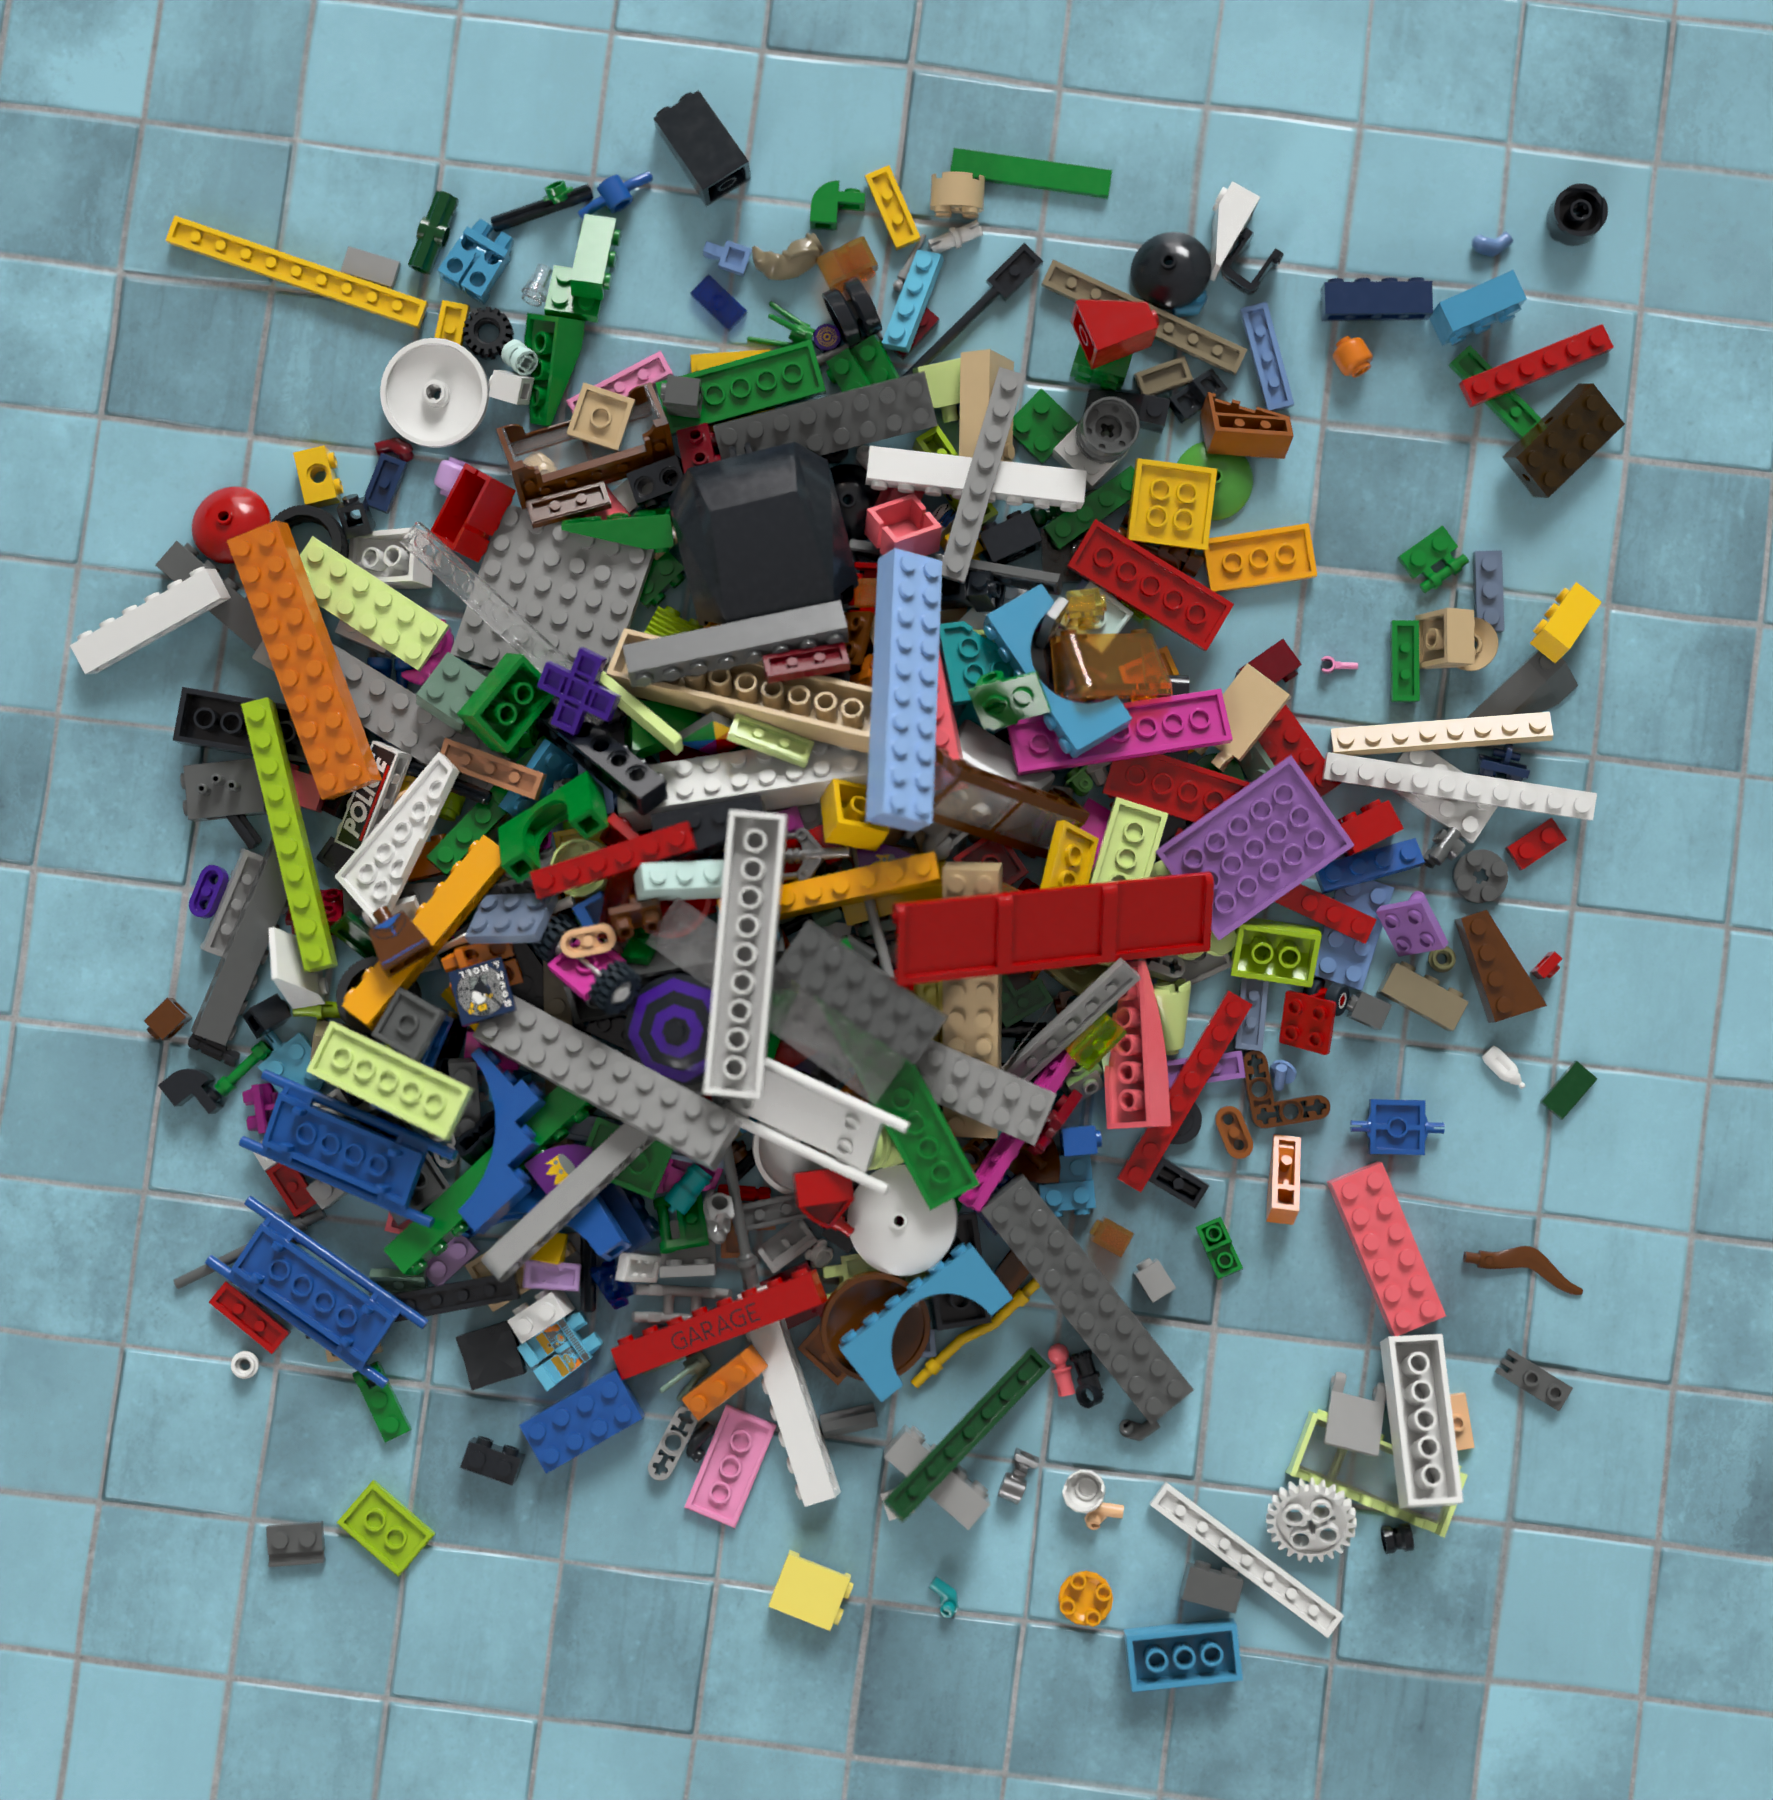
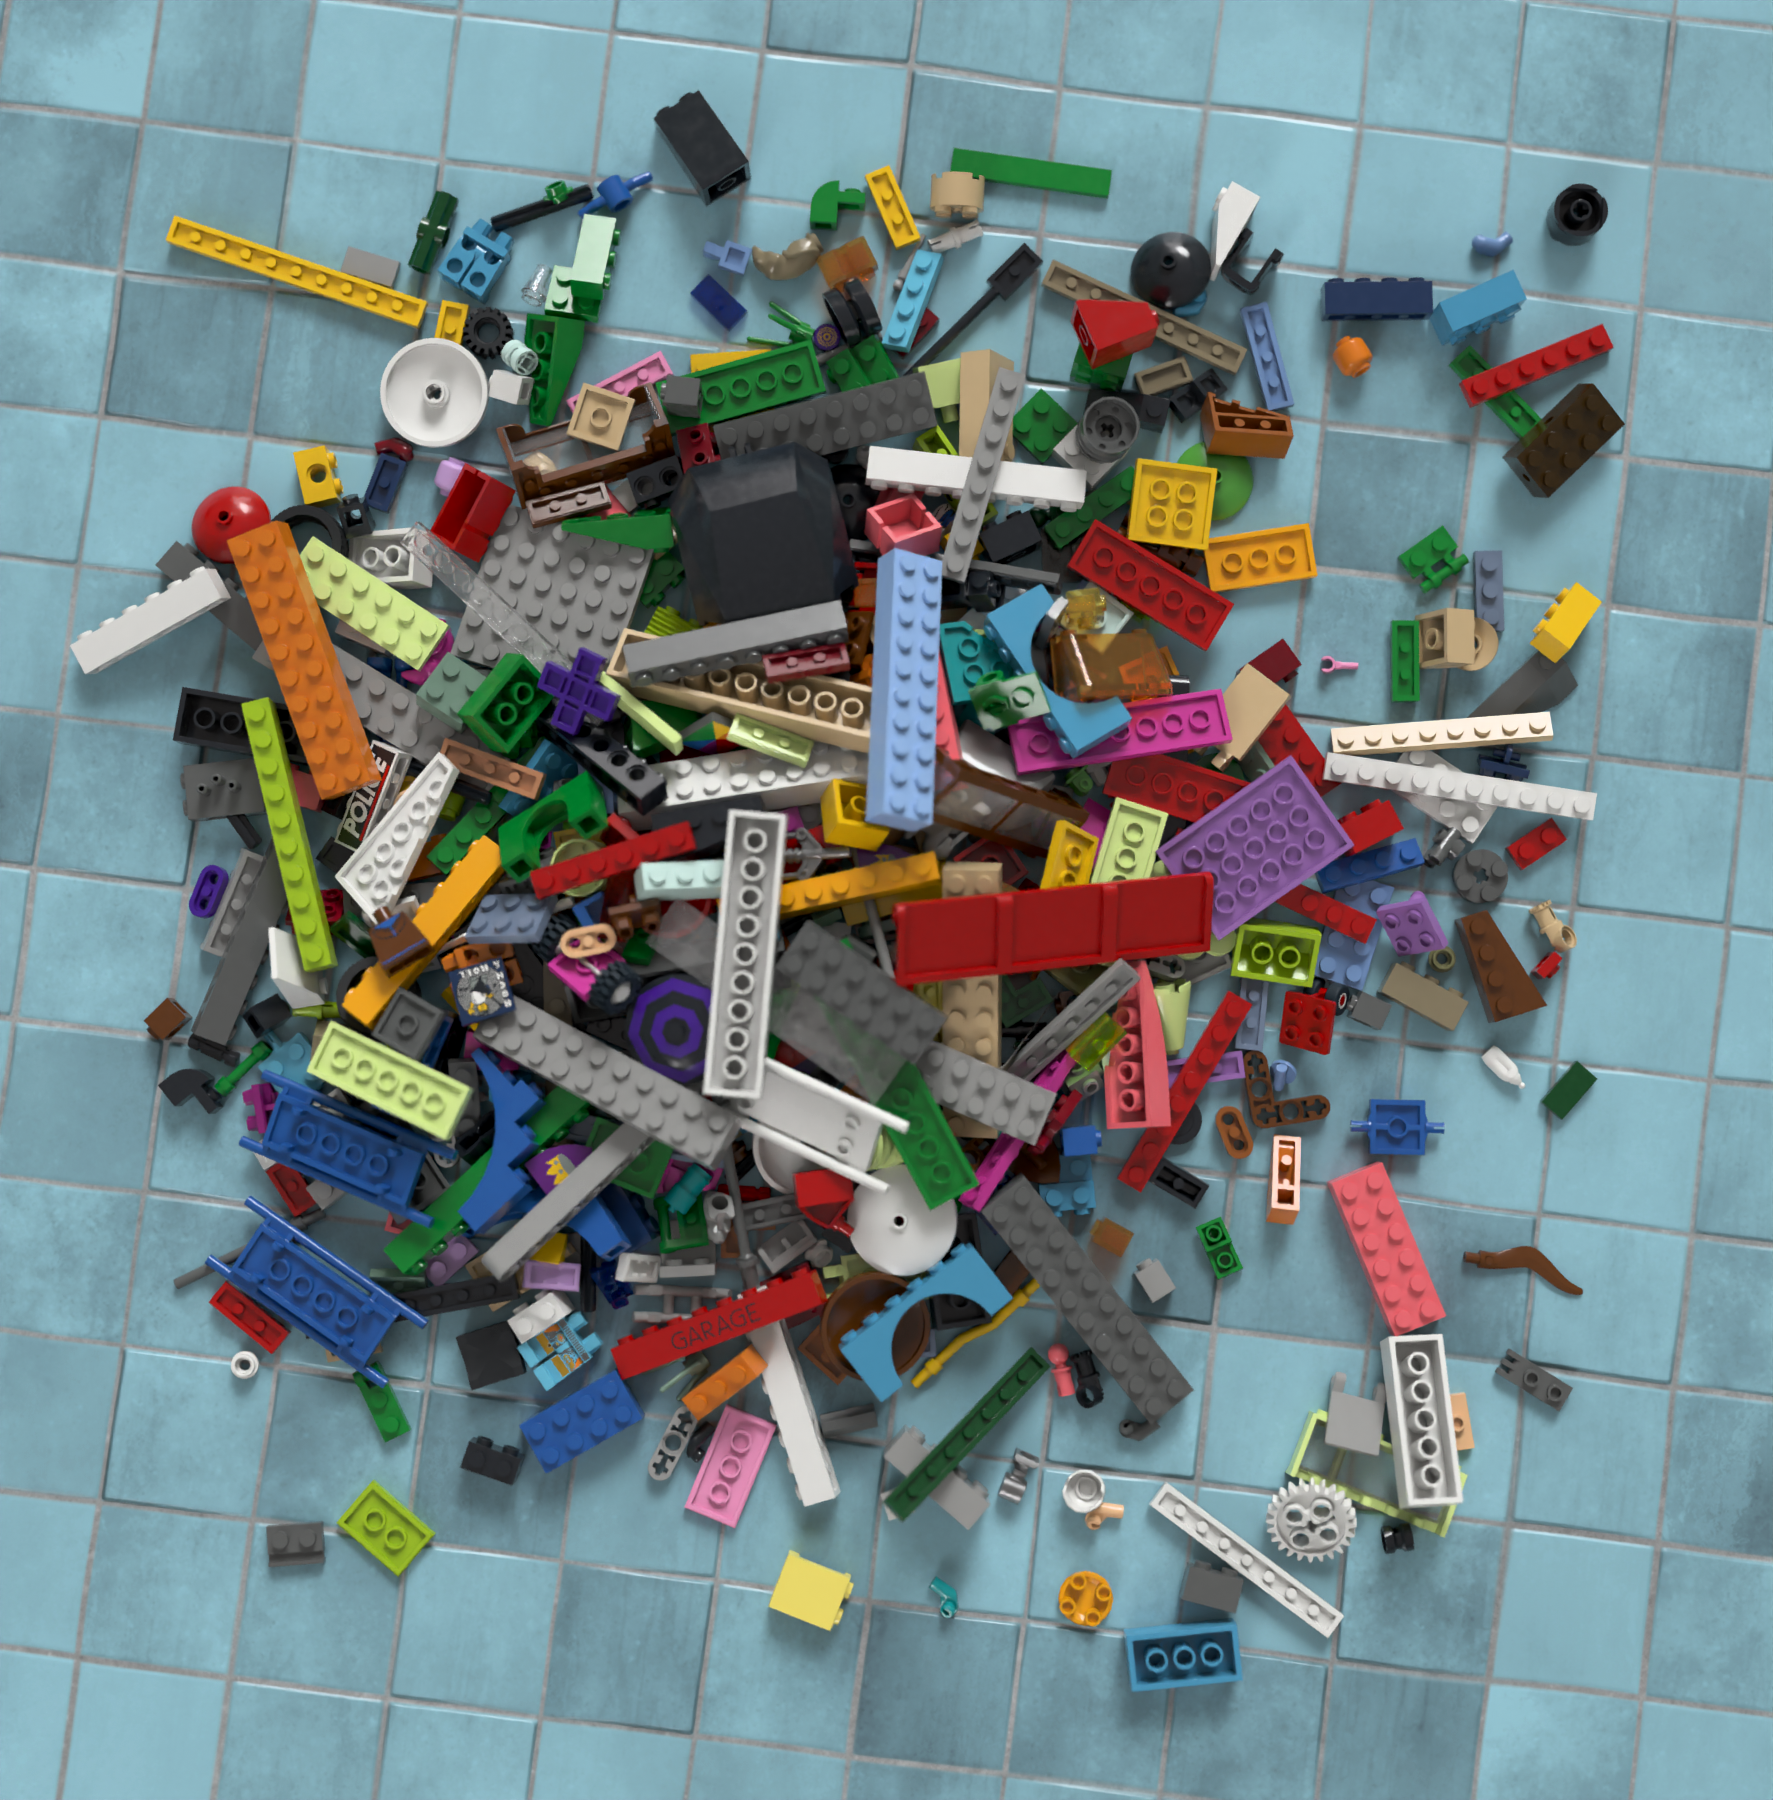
none -> tan connector [1528,900,1577,953]

